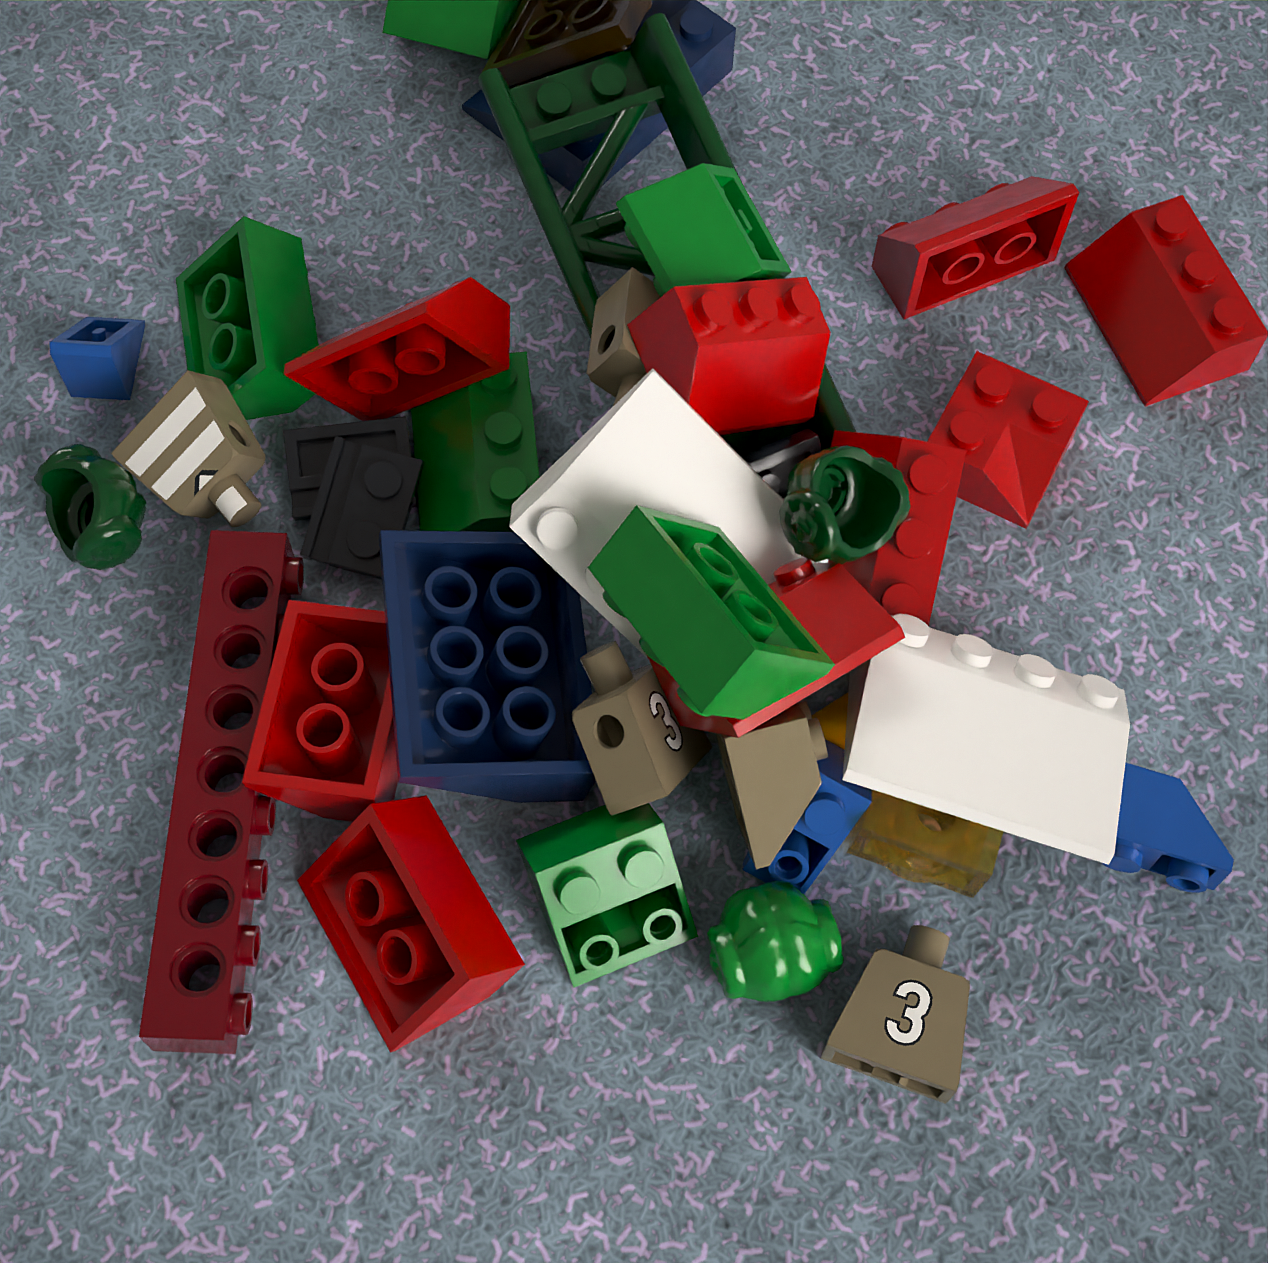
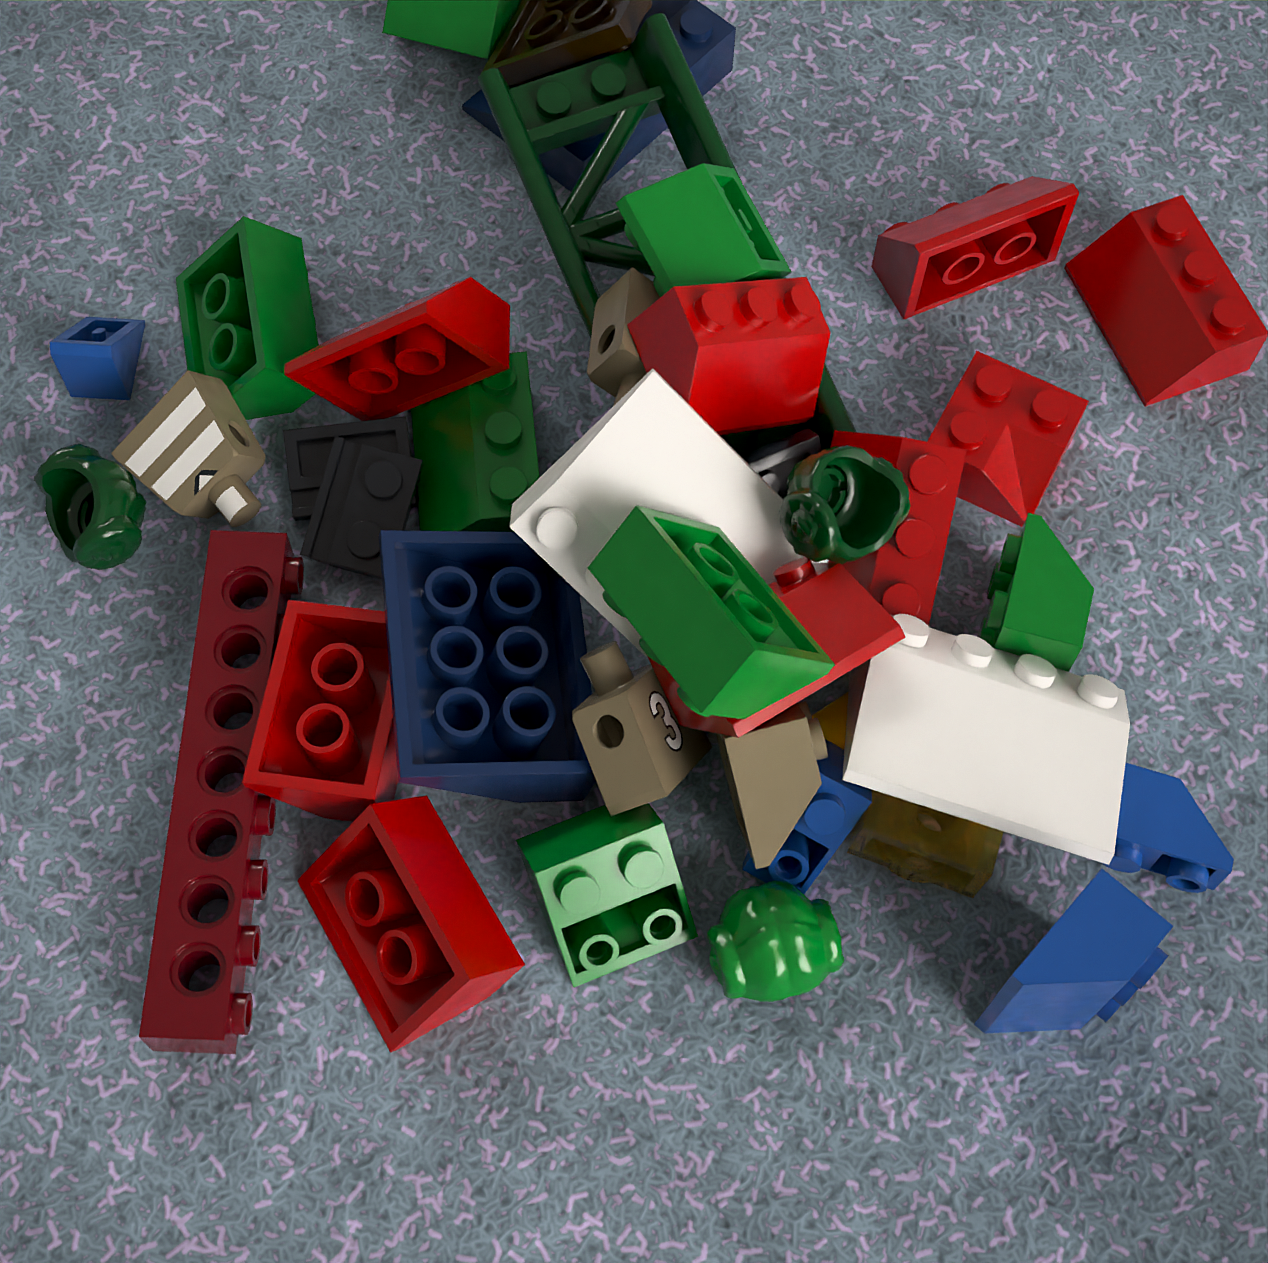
dark tan torso [820,925,970,1104] -> none
none -> blue slope [974,868,1173,1034]
none -> green slope [977,513,1094,672]

